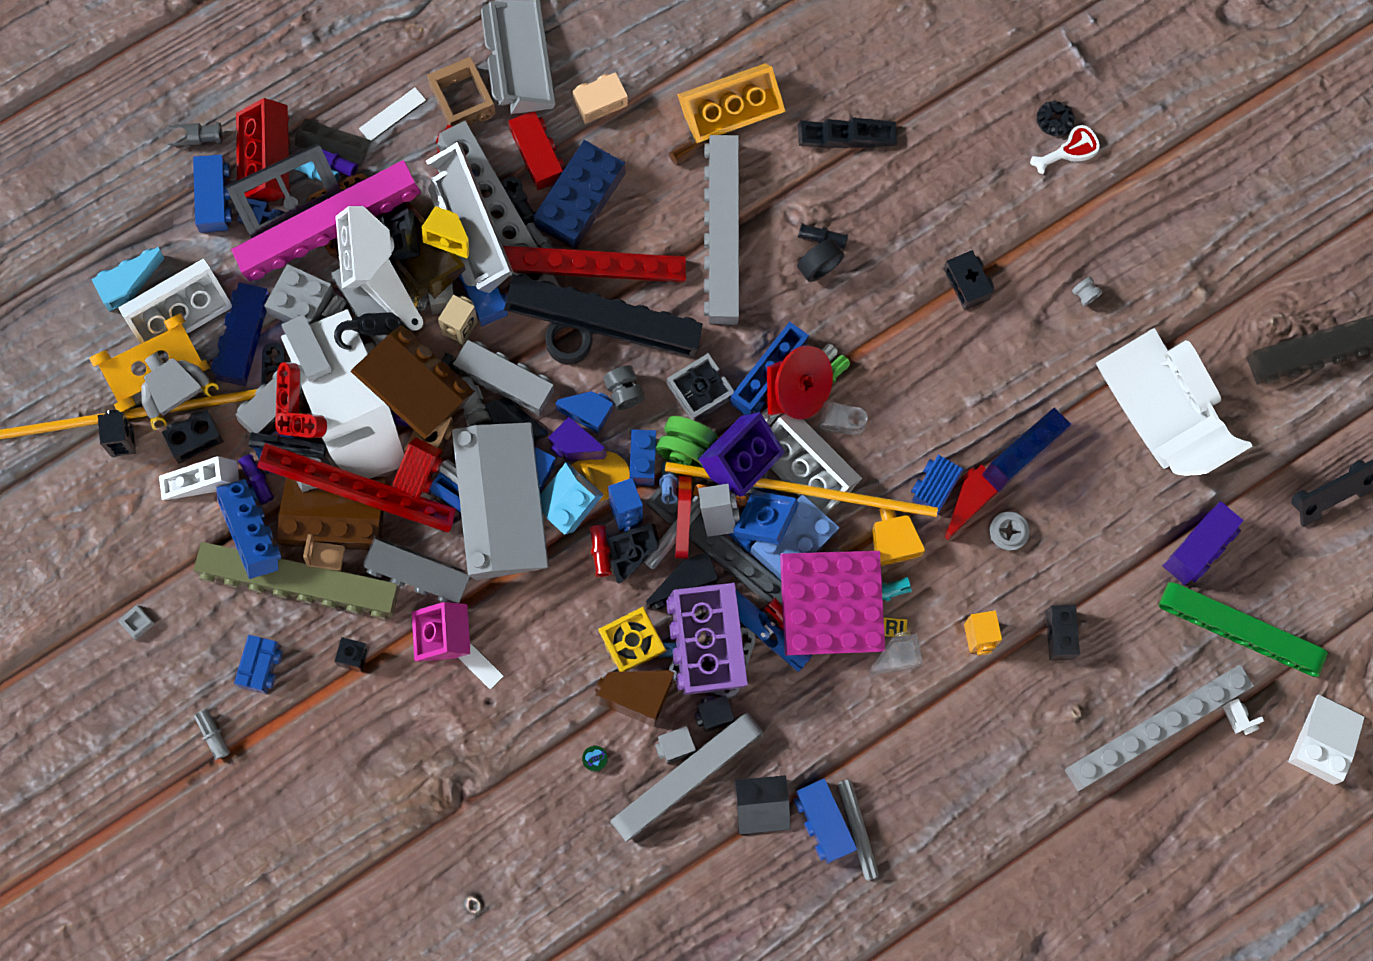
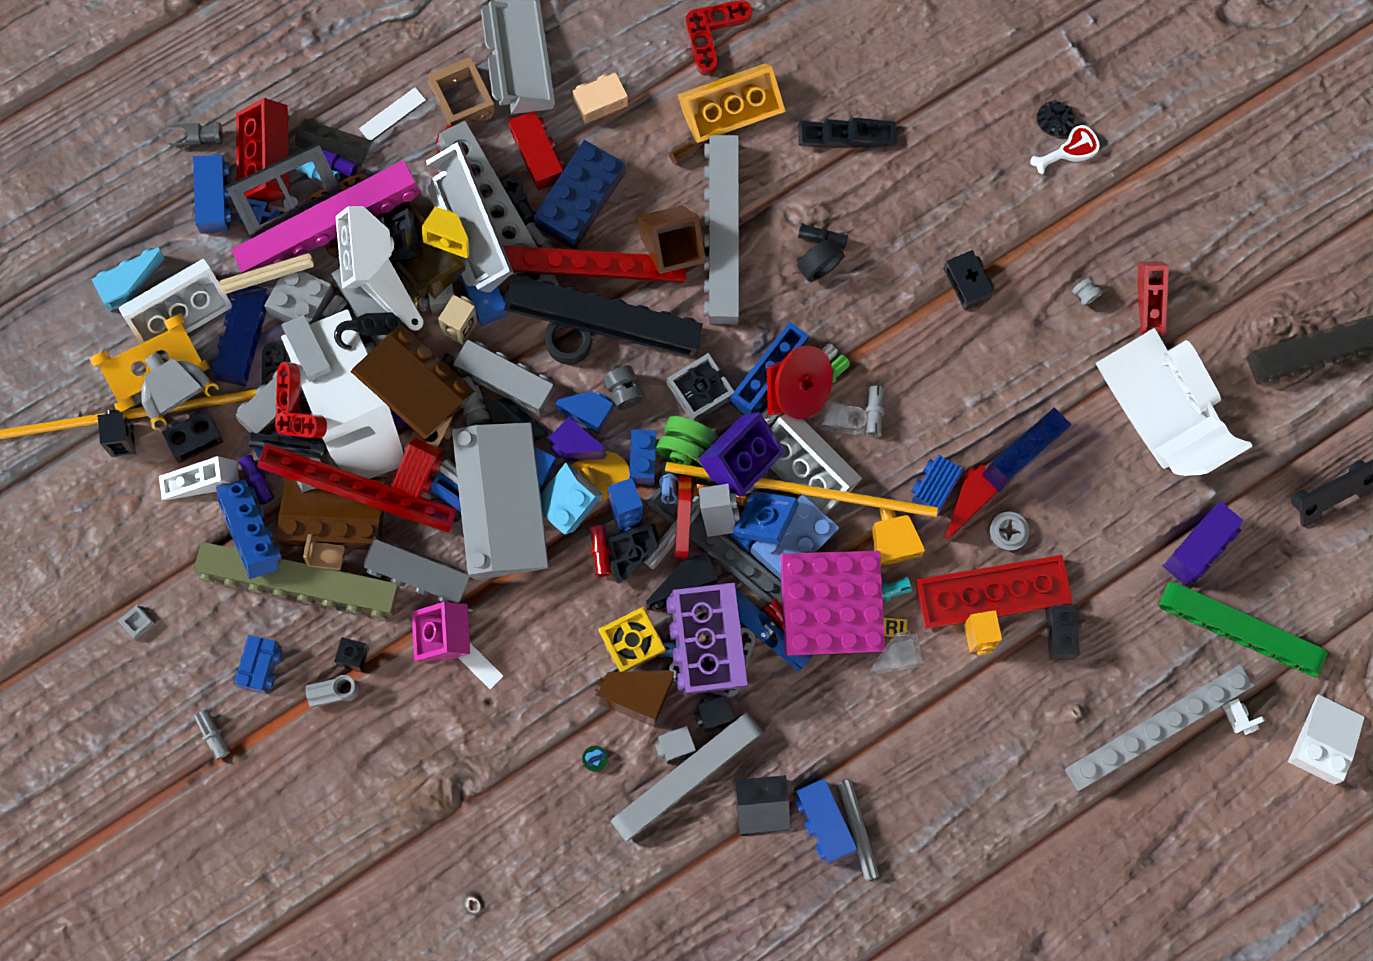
none -> tan axle [219,253,314,294]
none -> light grey piece [306,675,359,708]
none -> reddish brown slope [637,205,706,274]
none -> red beam [686,0,752,75]
none -> light grey pin [865,386,885,437]
none -> red plate [915,555,1073,630]
none -> red slope [1137,261,1169,337]

